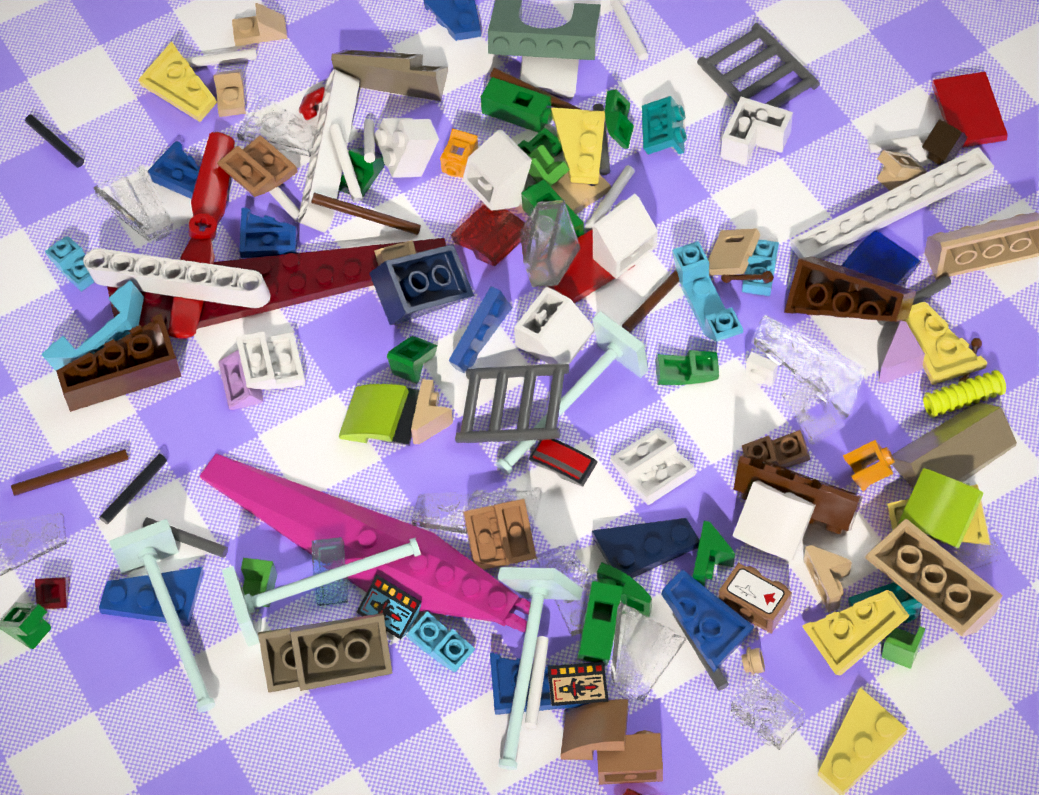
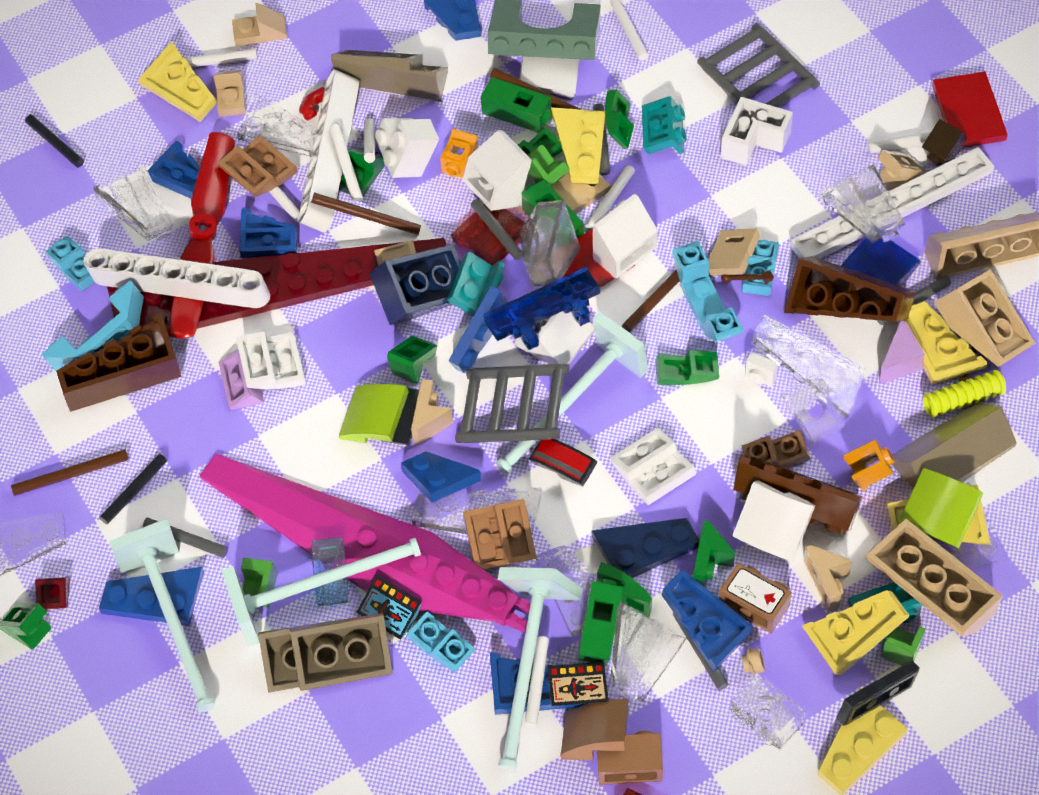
none -> blue wing [401,451,481,503]
none -> teal bracket [447,251,505,316]
none -> dark grey bar [471,199,524,261]
none -> clear blue hinge [483,267,600,350]
none -> clear slope [817,164,906,243]
none -> black tile [836,660,920,726]
none -> tan slope [934,269,1036,367]

